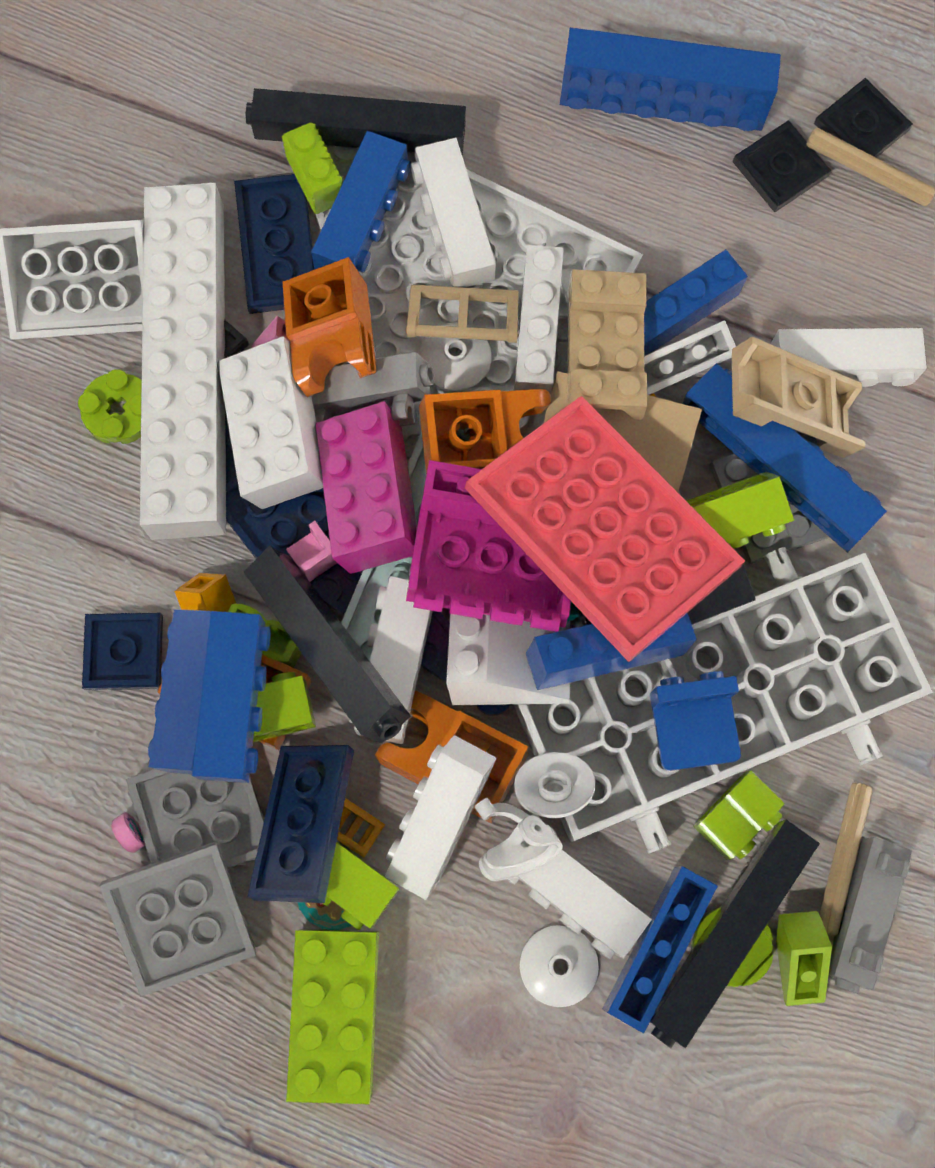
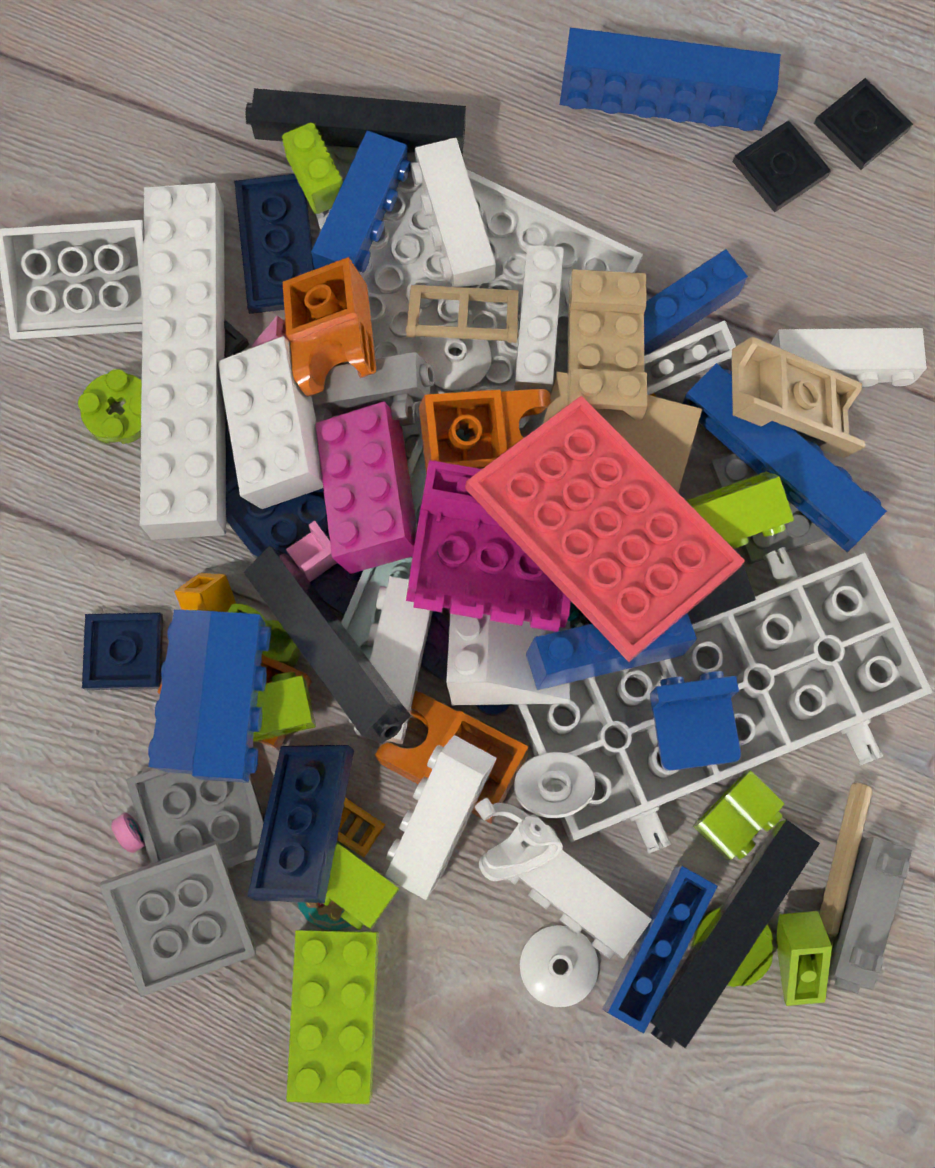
tan axle [807,128,935,206] -> none

